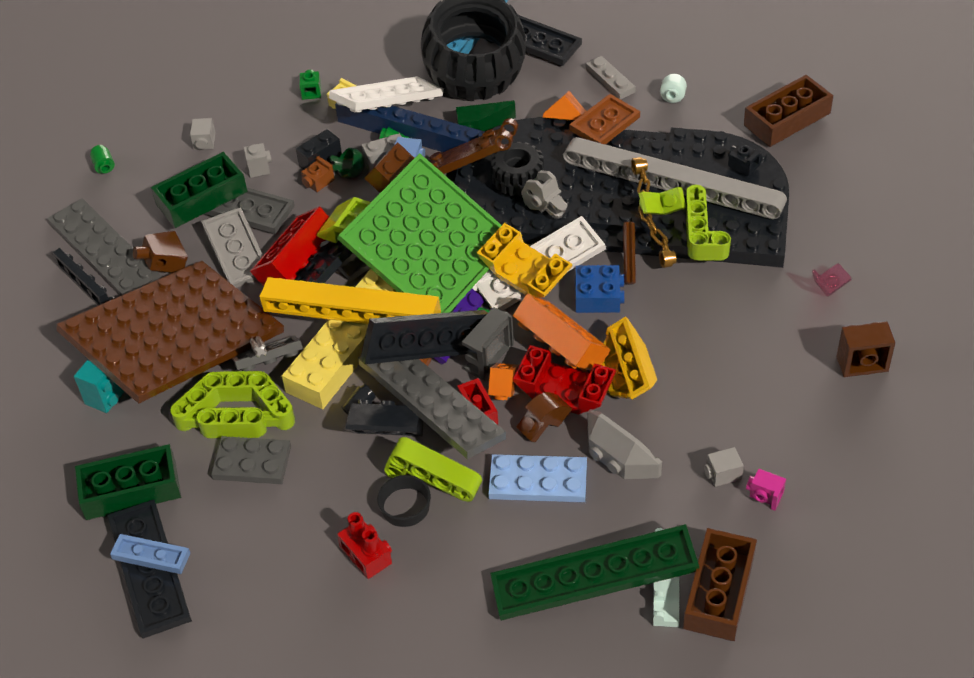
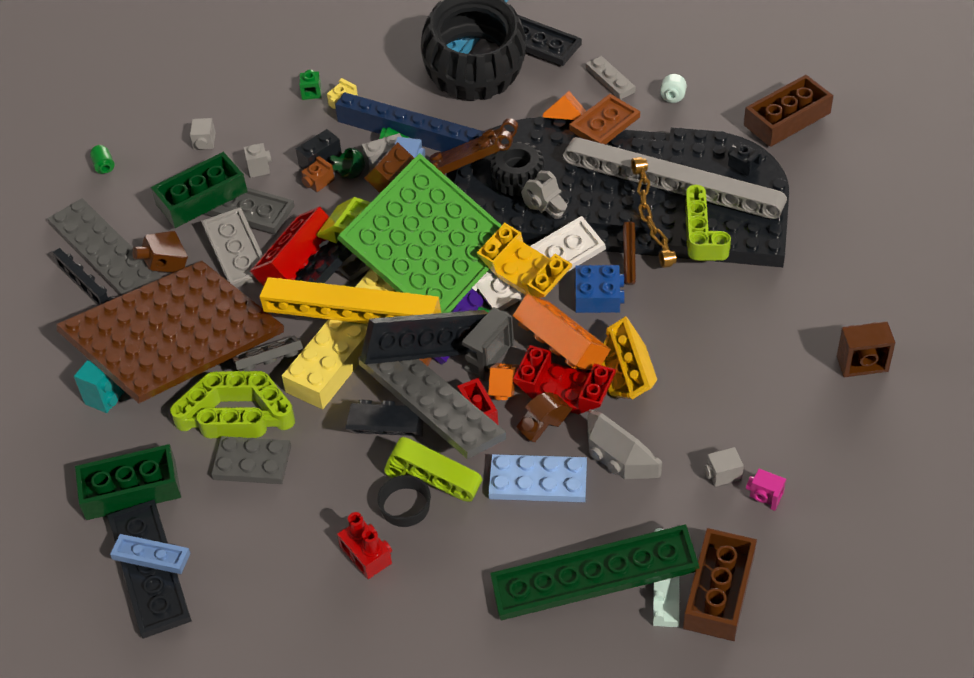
light grey axle [250,336,267,357] -> none
white plate [329,77,444,112] -> none
black cone [342,384,376,415] -> none
dark green slope [456,100,516,132] -> none
lime bracket [639,187,687,215] -> none
clear pink bracket [812,263,852,297] -> none

